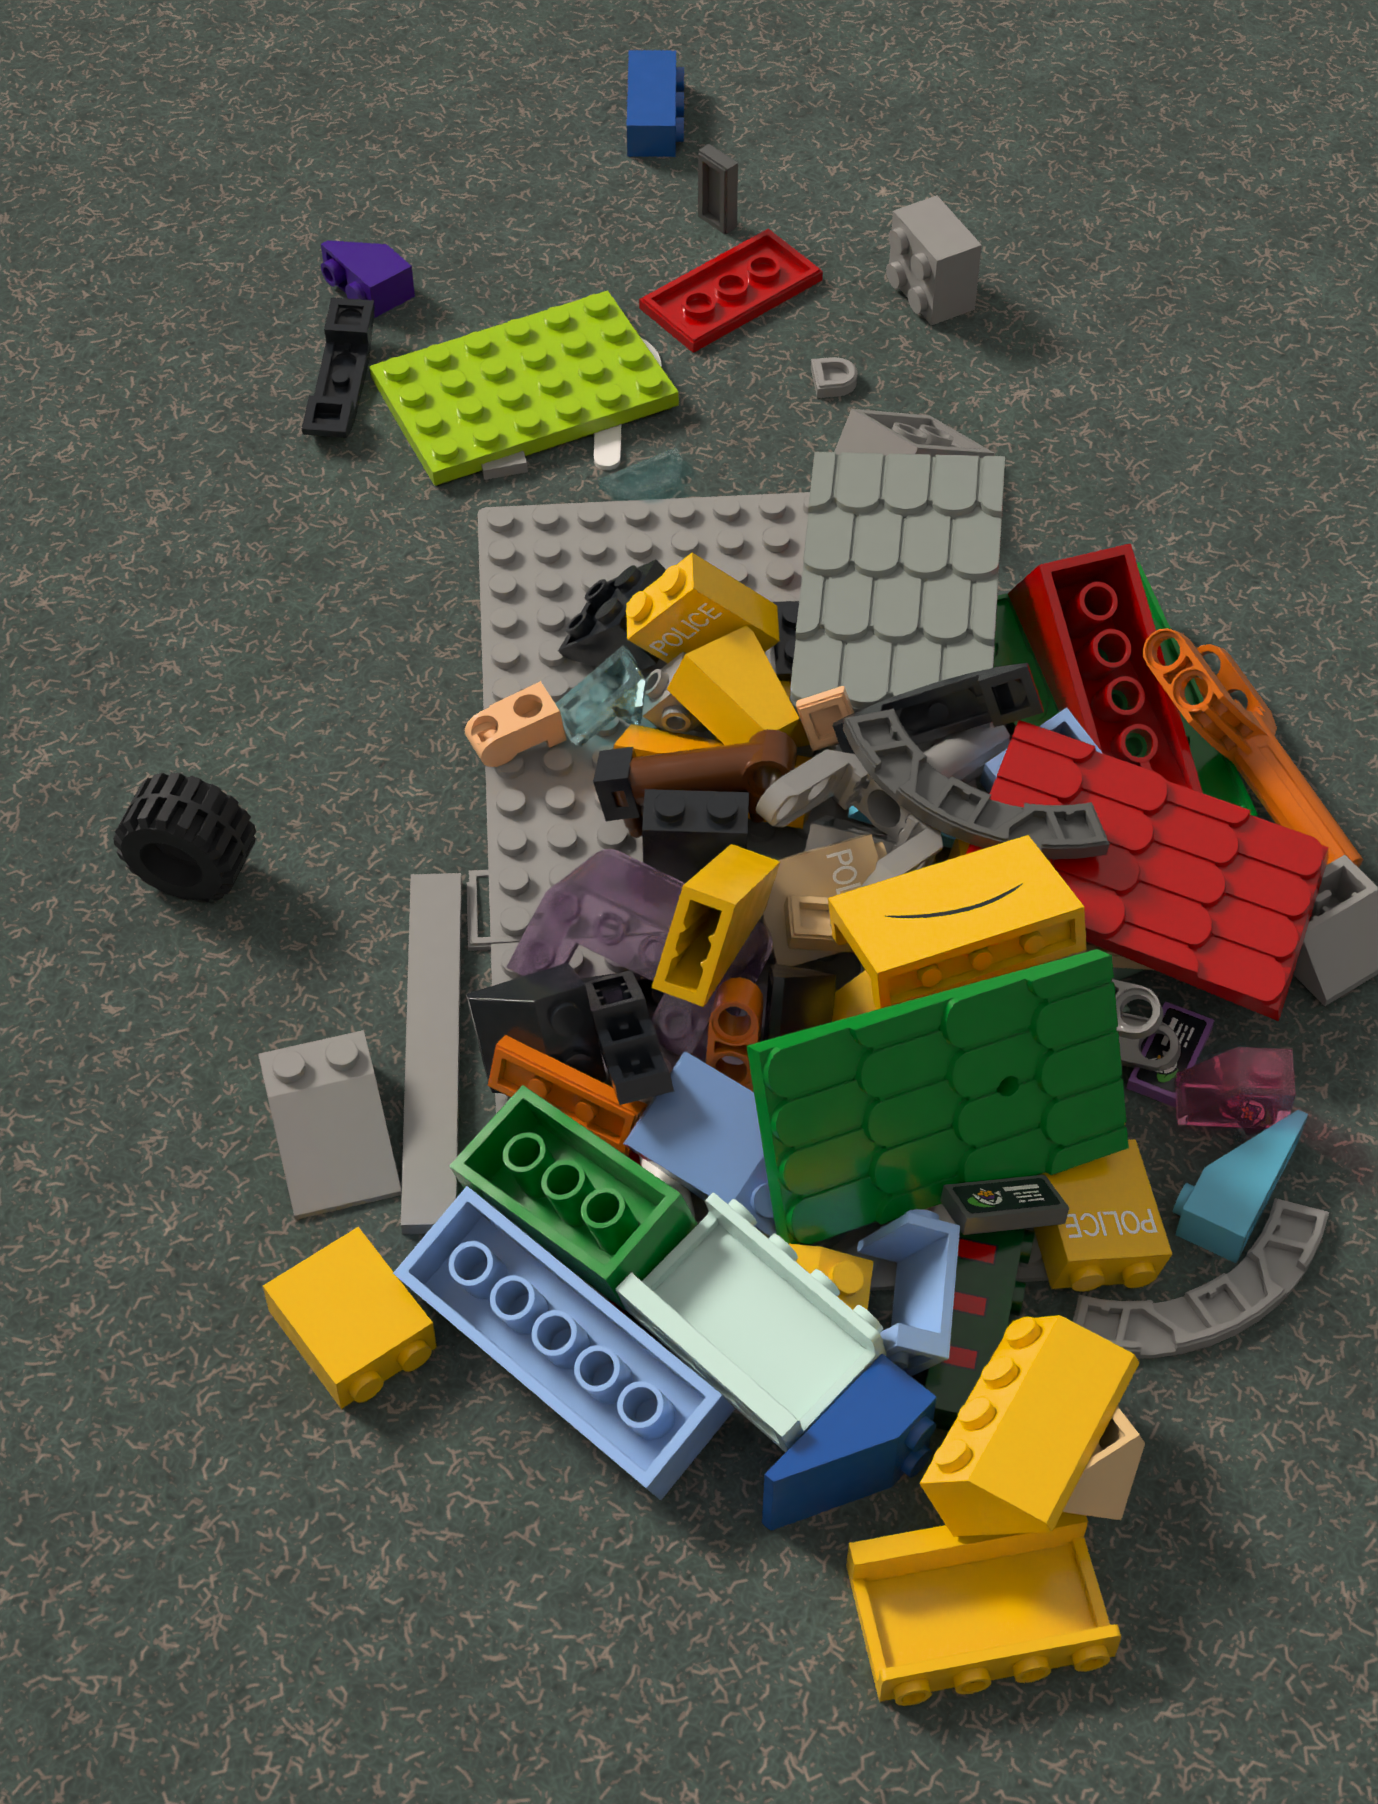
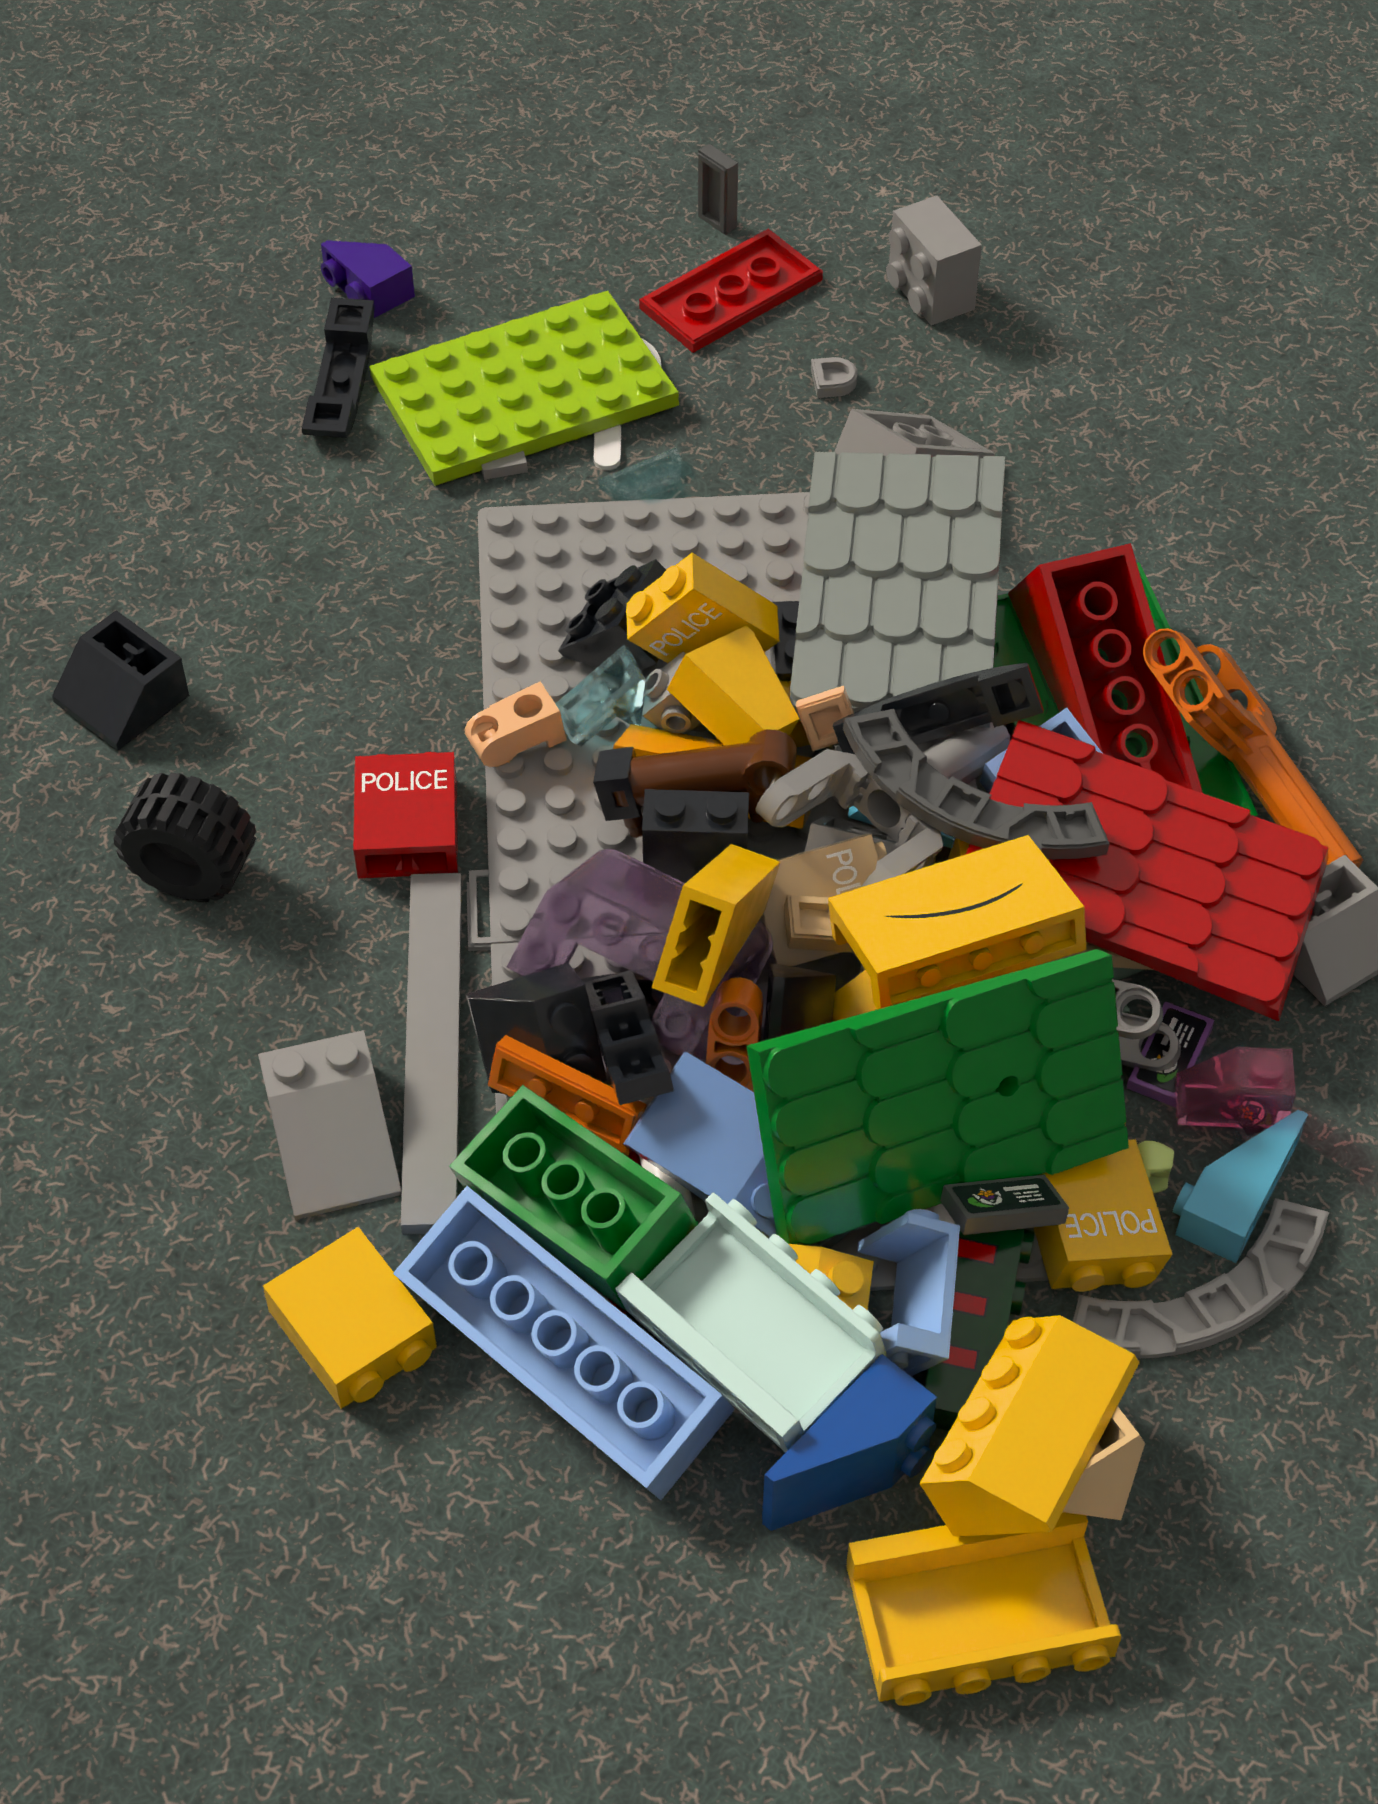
blue brick [627,50,684,157] -> none
none -> black slope [52,610,190,751]
none -> red brick [353,752,458,879]
none -> yellowish green piece [1138,1141,1174,1194]

